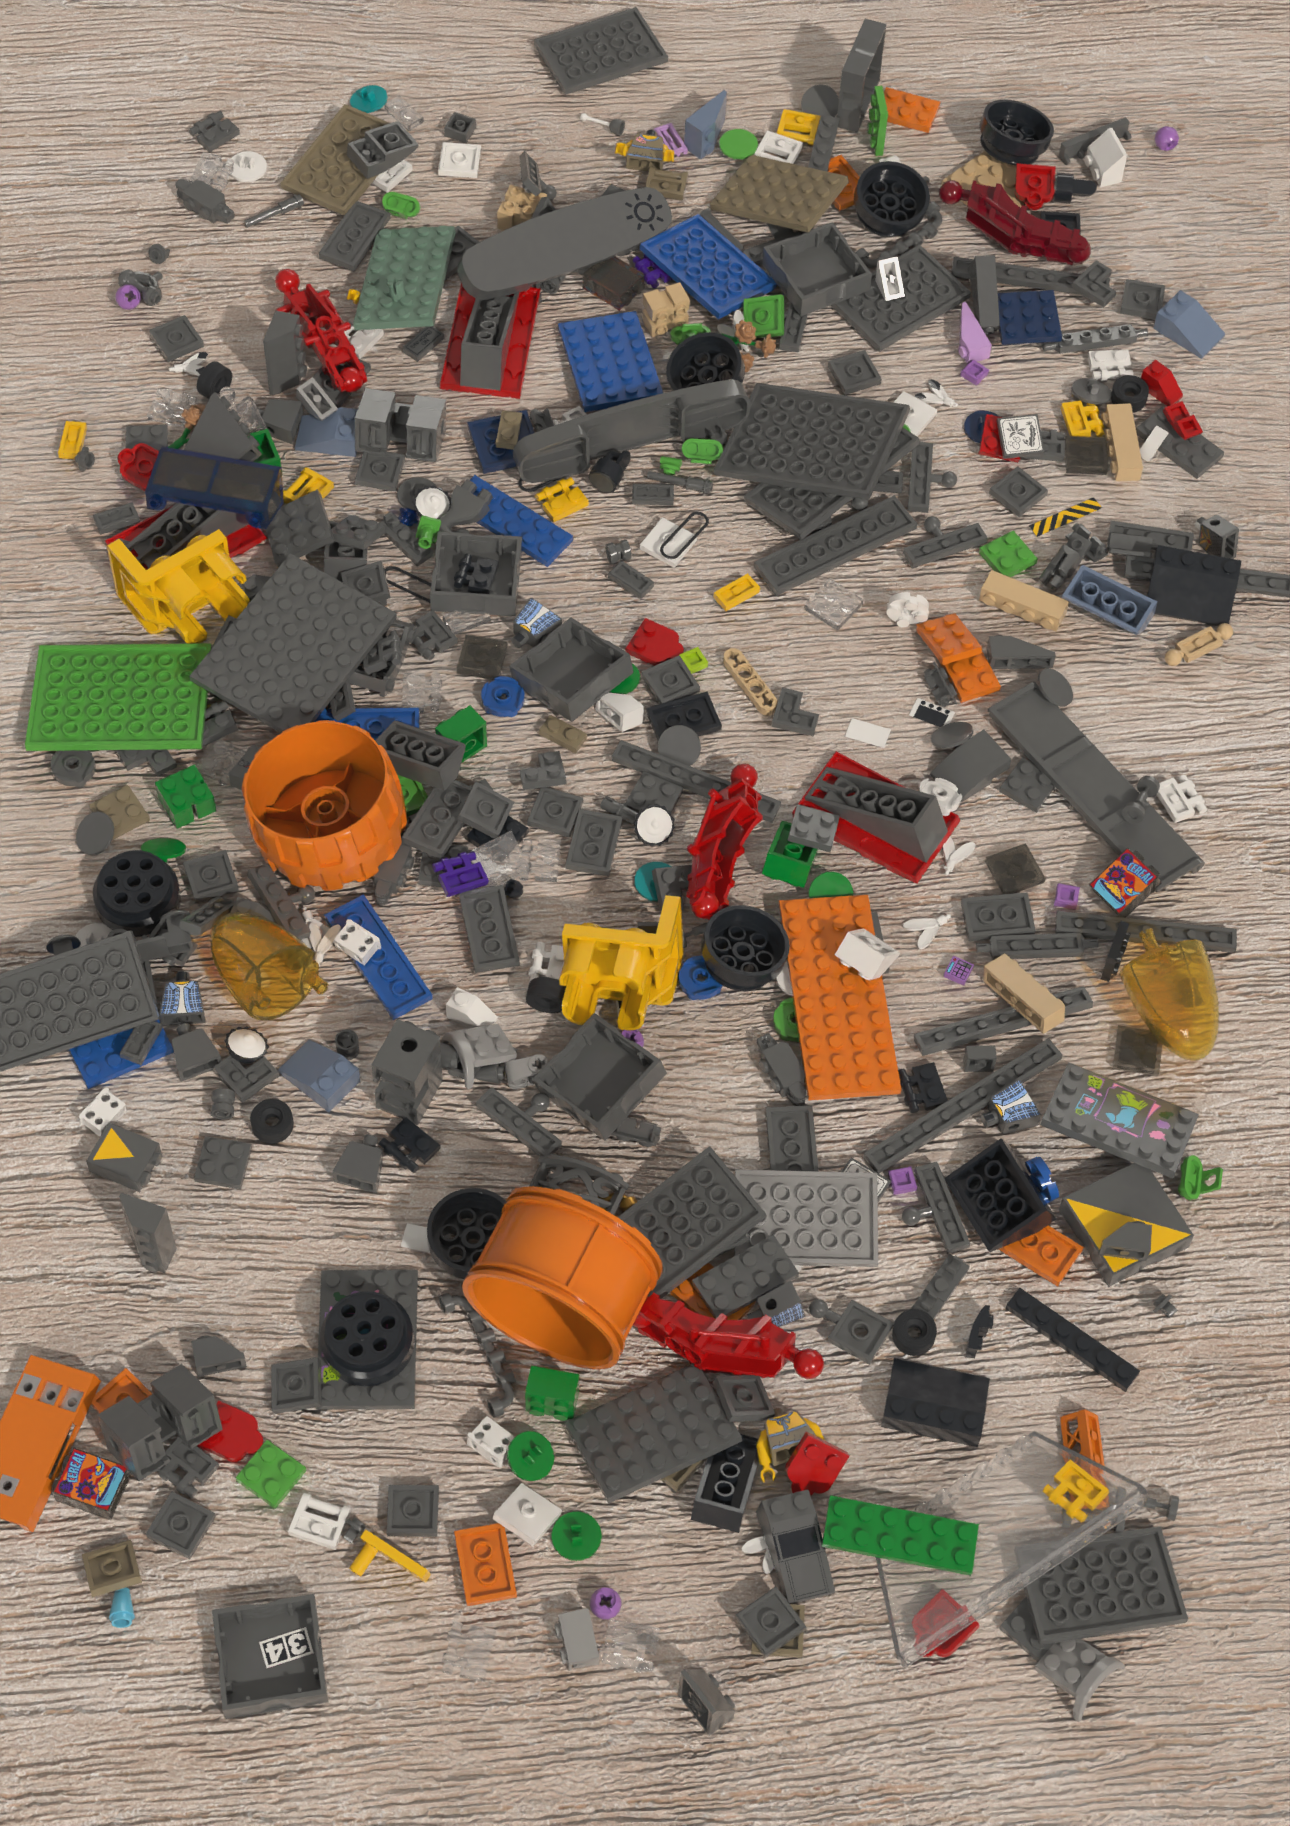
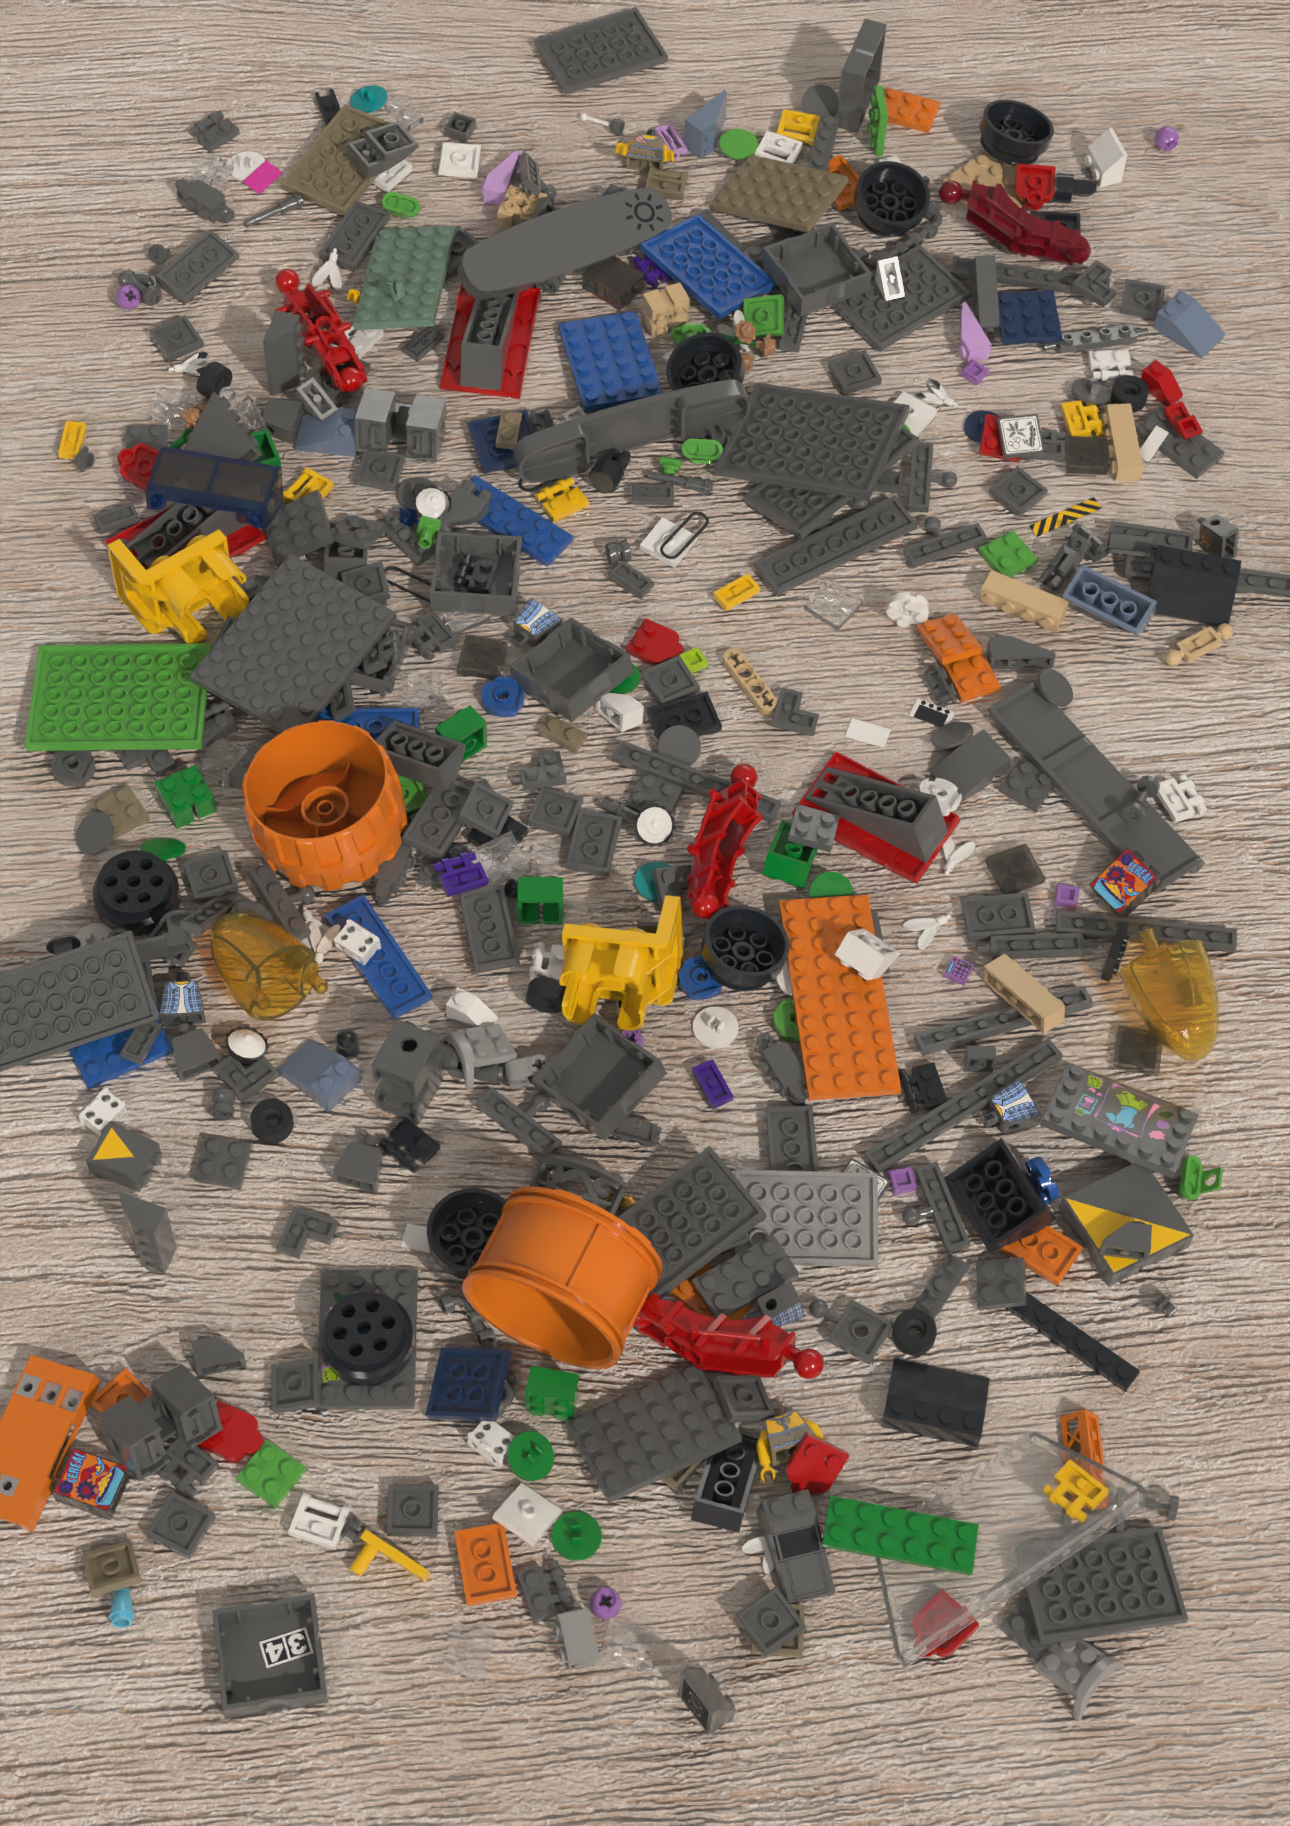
black slope [965,1305,994,1358] -> none
dark grey hinge [1059,117,1132,165] -> none
none -> dark grey plate [156,229,240,305]
none -> dark pink sticker [243,160,283,194]
none -> dark grey plate [276,1207,339,1259]
none -> white piece [312,248,342,291]
none -> black hinge [314,88,341,126]
none -> dark blue plate [425,1347,511,1422]
none -> lavender slope [480,150,519,206]
none -> dark grey plate [517,1560,574,1624]
none -> green piece [518,876,563,924]
none -> dark purple plate [692,1059,734,1109]
none -> white piece [693,1007,738,1048]
none -> dark grey plate [976,1257,1027,1311]

